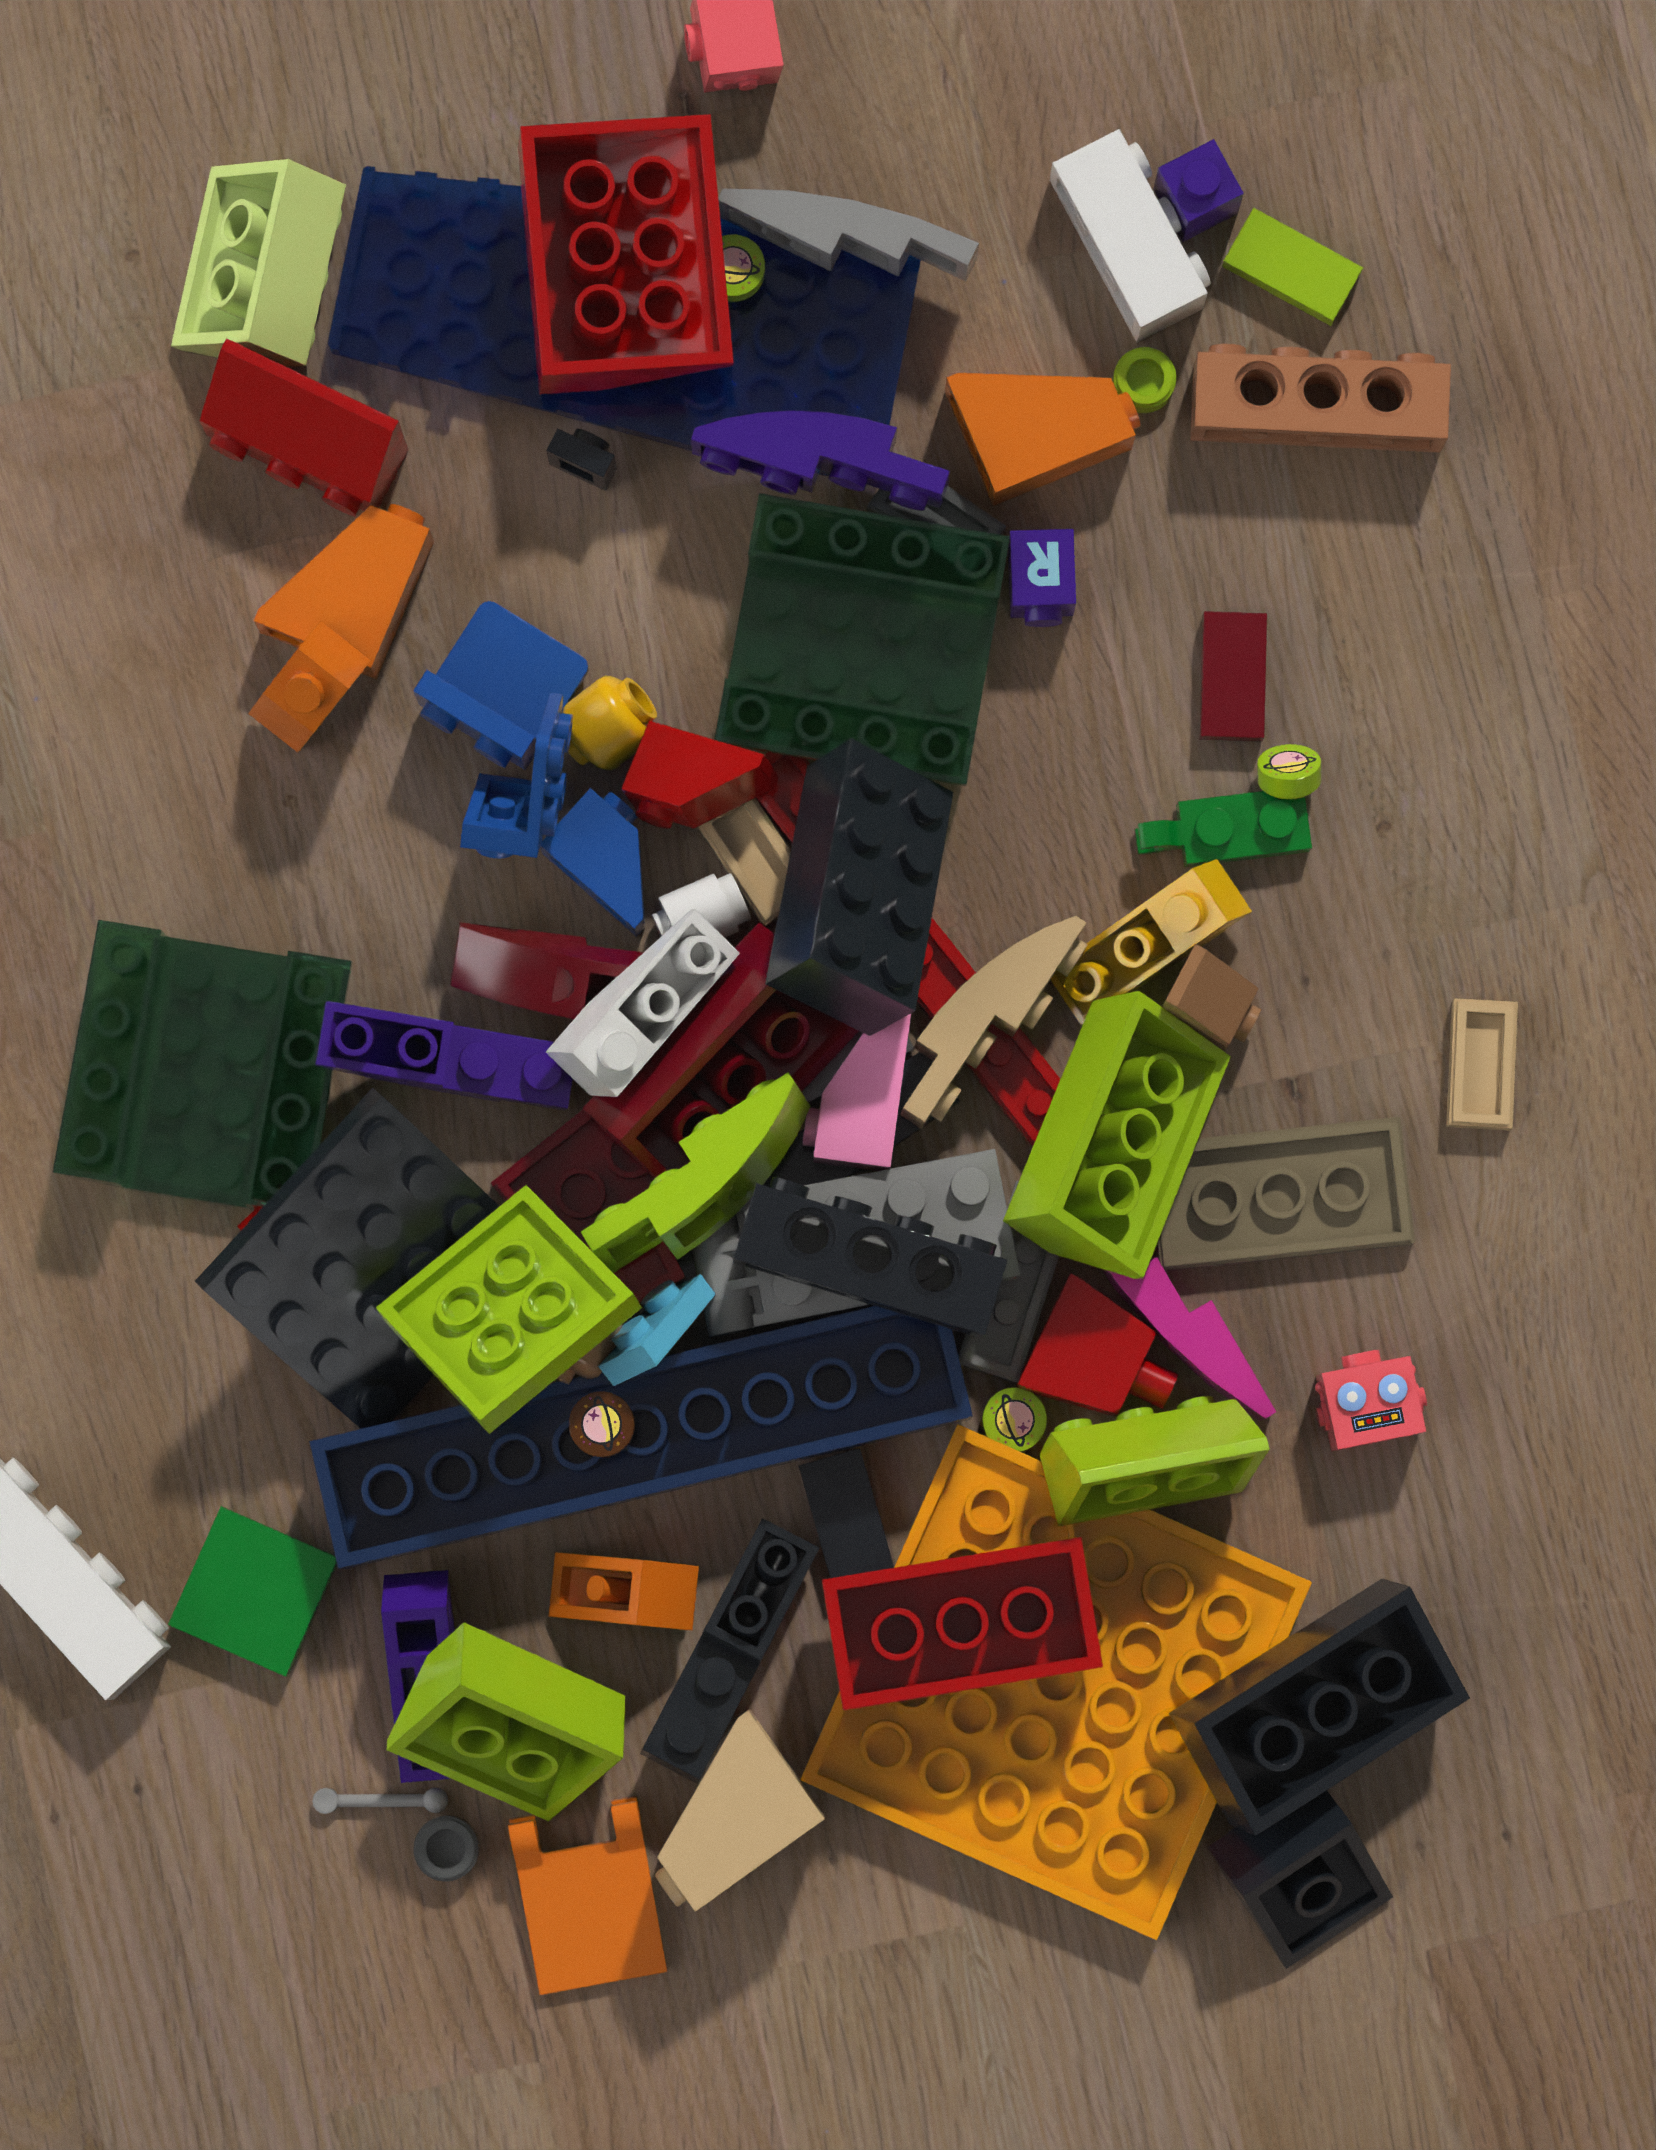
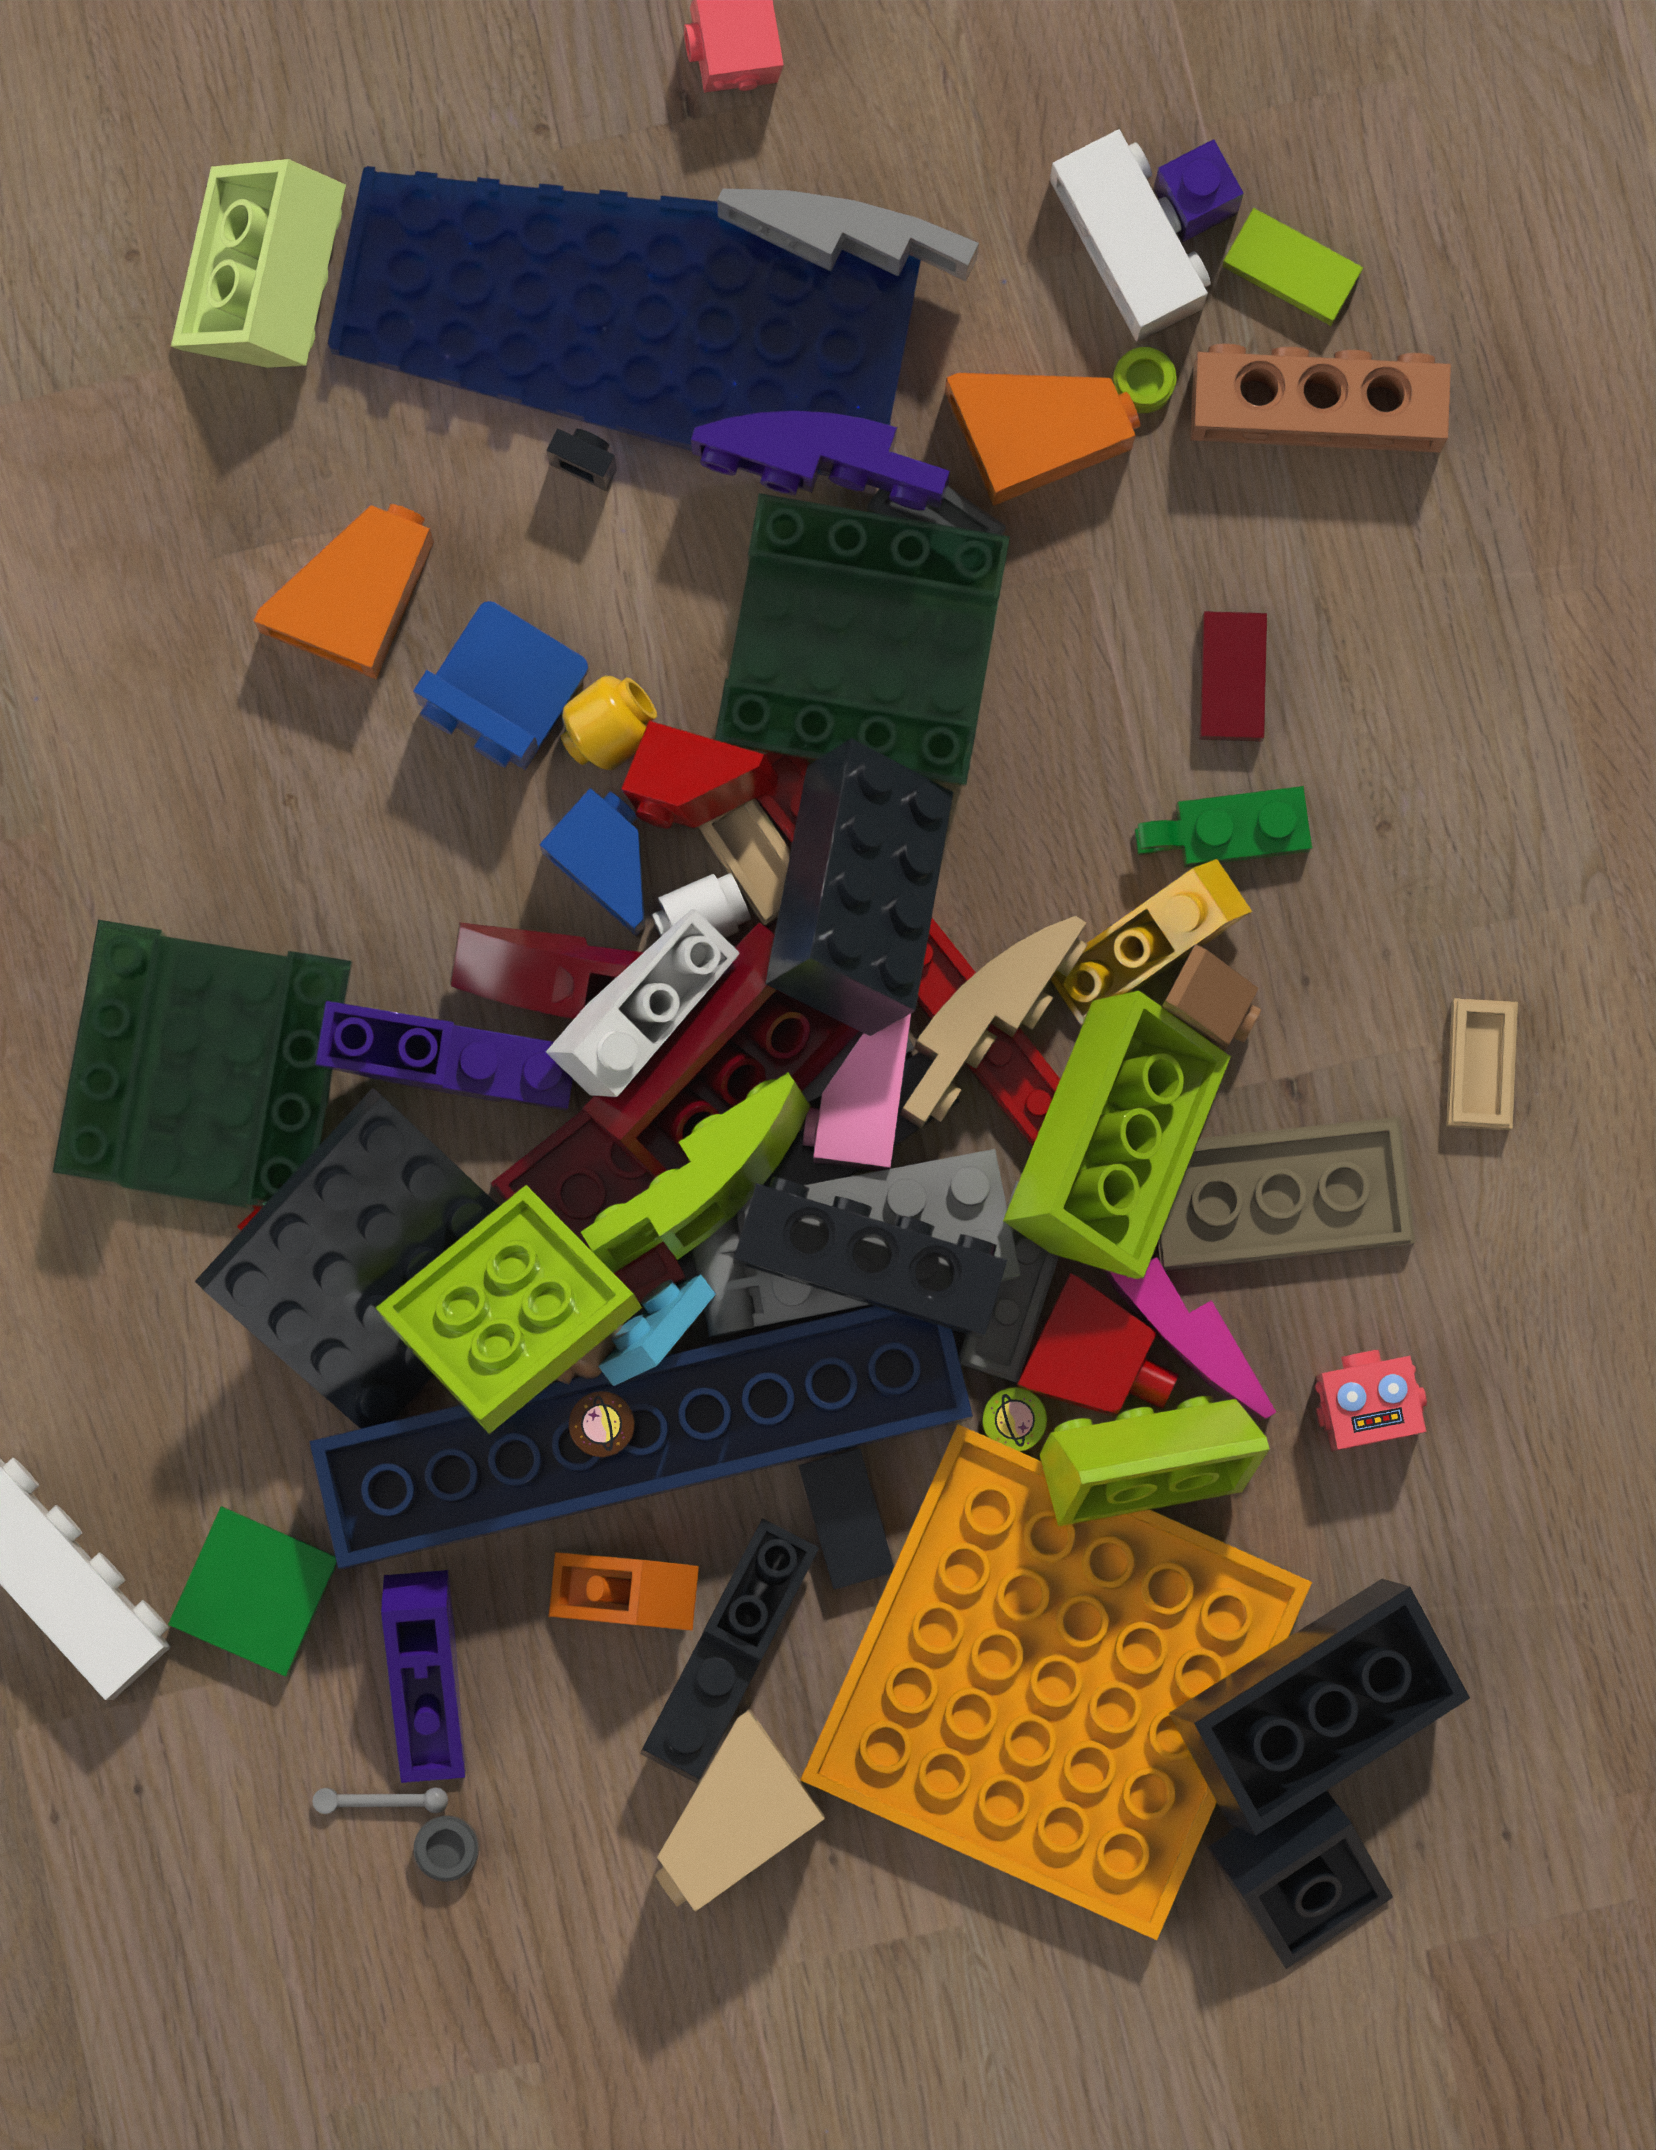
red slope [199,338,408,516] -> none
orange slope [248,621,371,753] -> none
lime slope [387,1622,625,1821] -> none
blue bracket [460,693,573,859] -> none
orange flag [508,1796,668,1995] -> none
red slope [518,114,734,394] -> none
tile [722,234,765,302] -> none
red brick [822,1537,1103,1710] -> none
dark purple brick [1008,529,1076,627] -> none
lime tile [1257,744,1321,799] -> none

